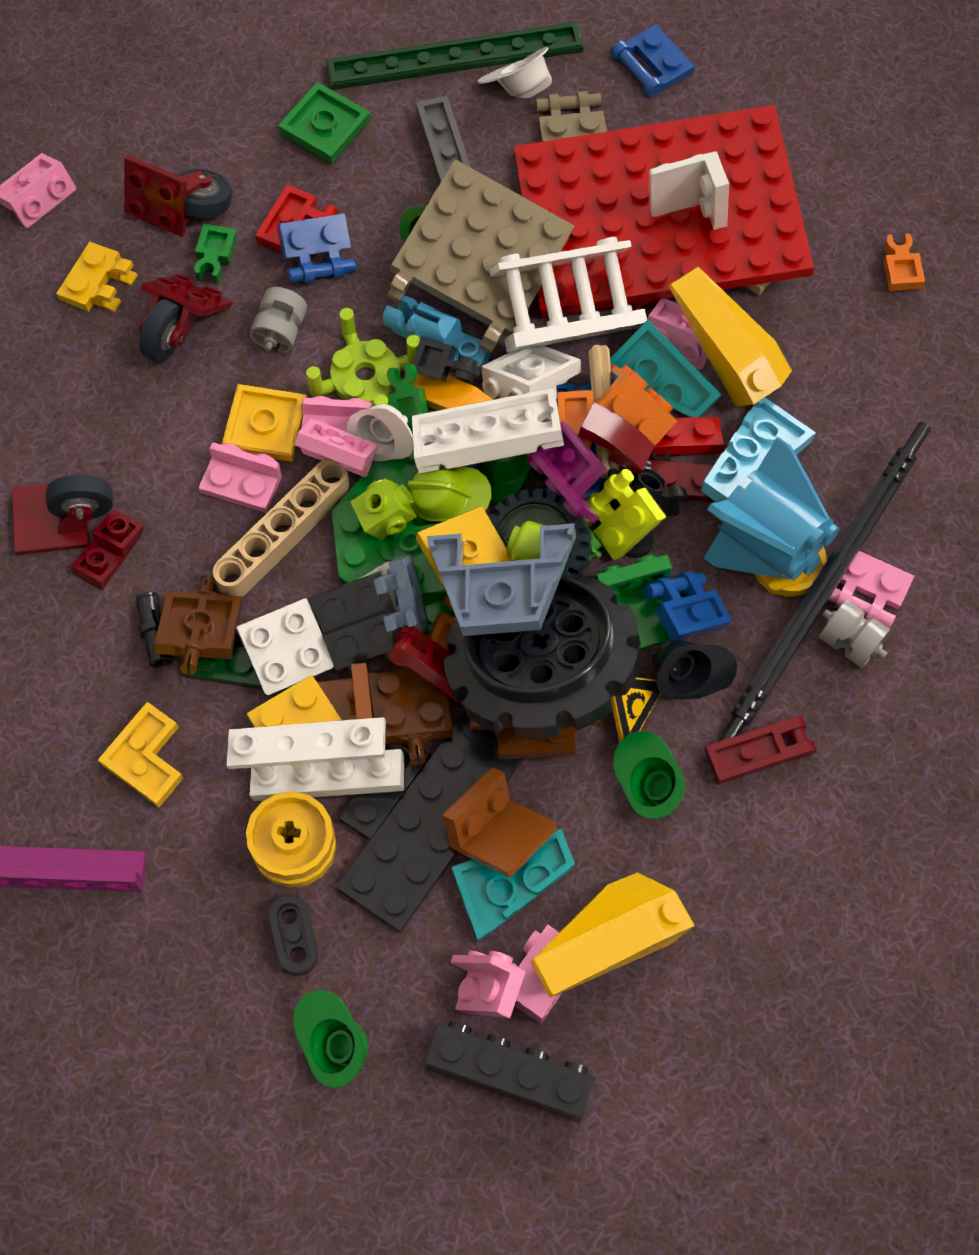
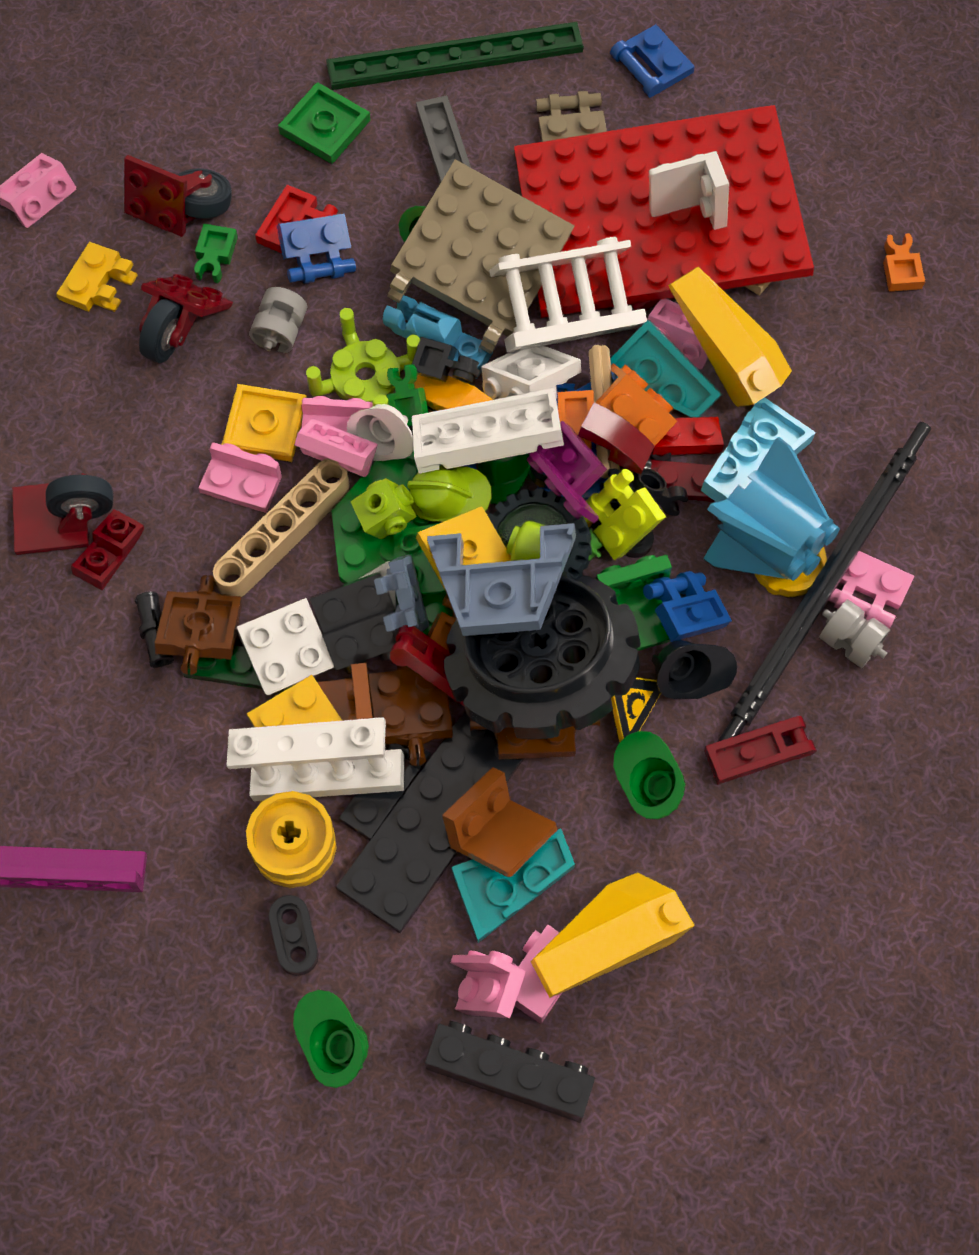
yellow plate [98,702,183,808] -> none
white piece [478,47,552,98] -> none

